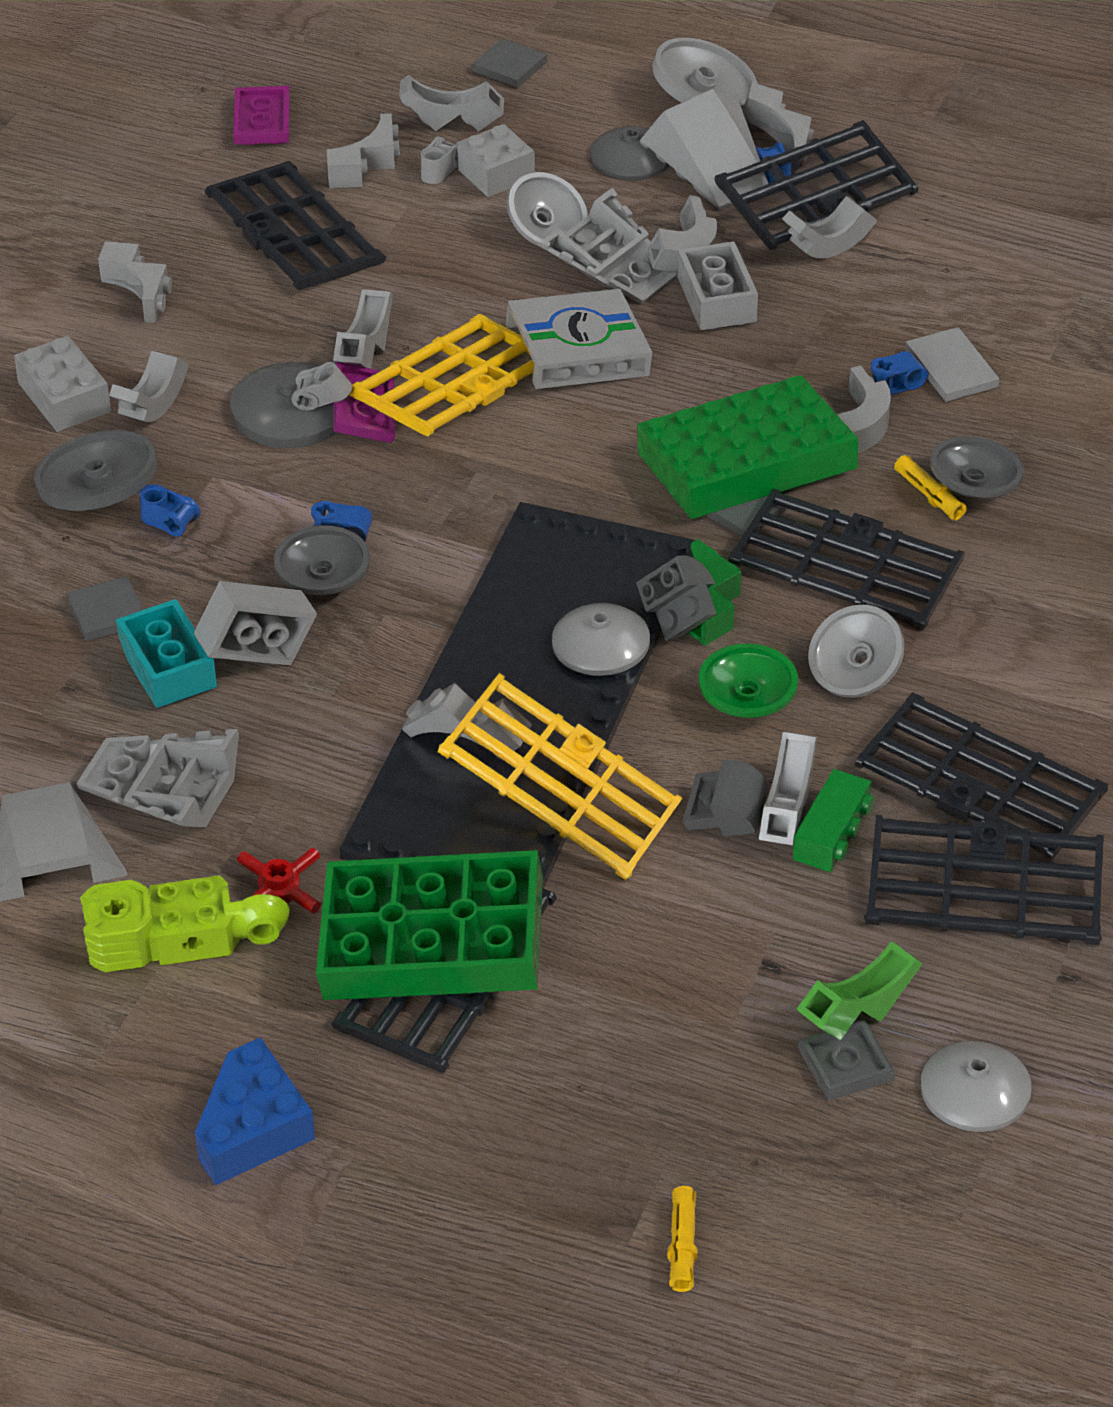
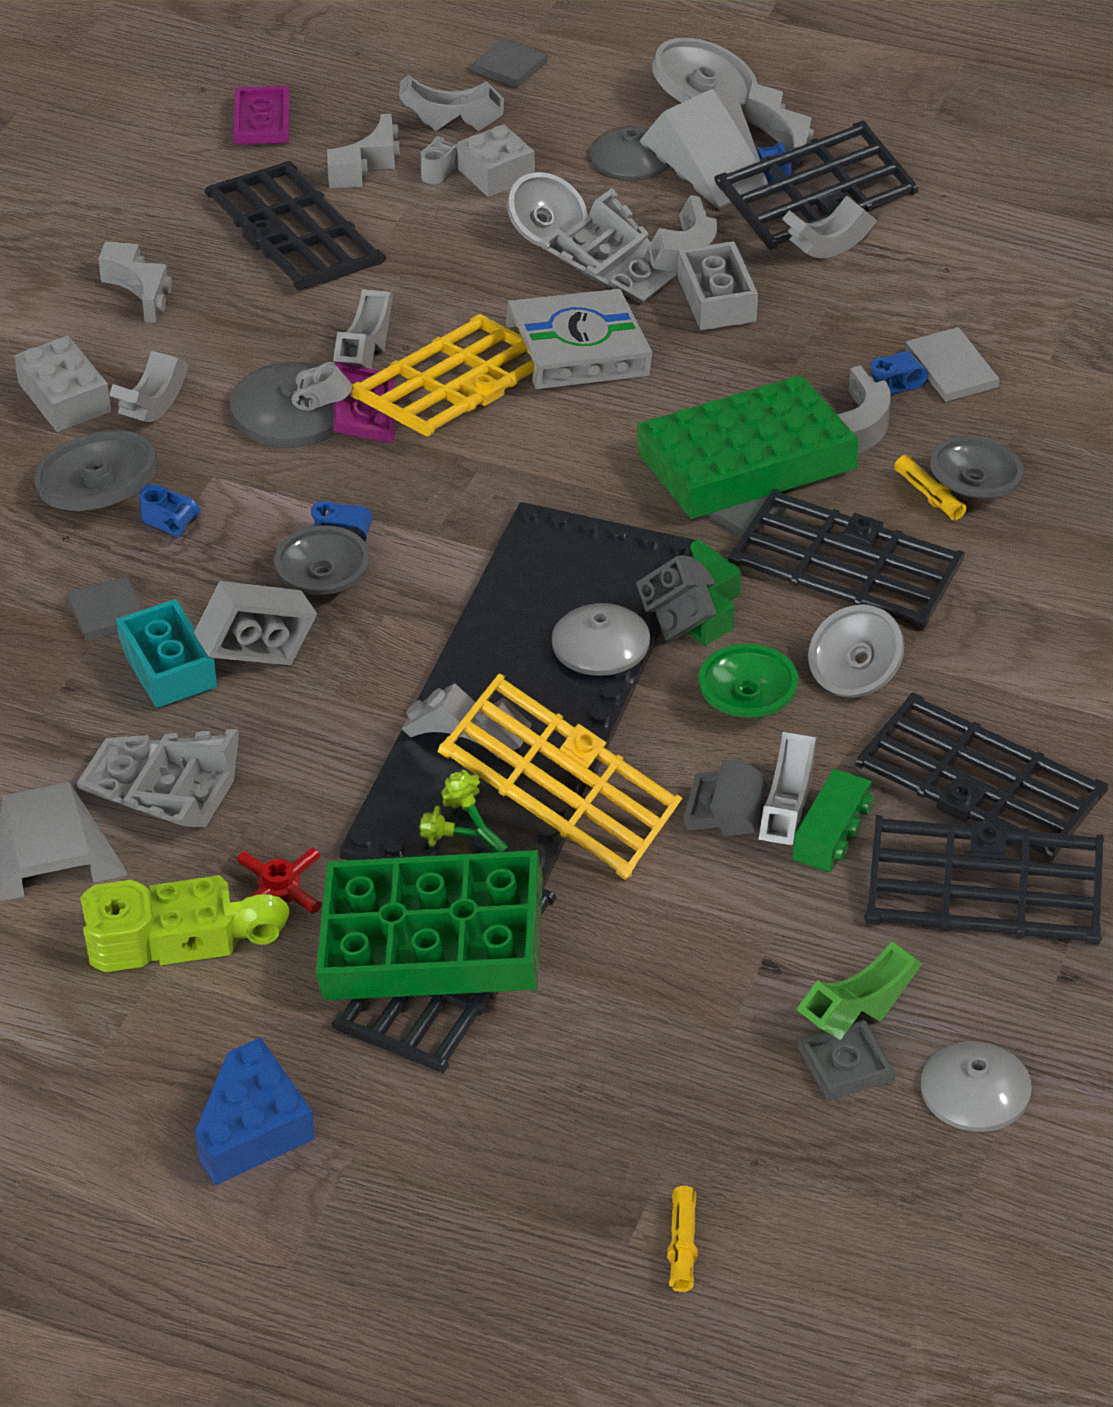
none -> lime plant [419,769,508,853]

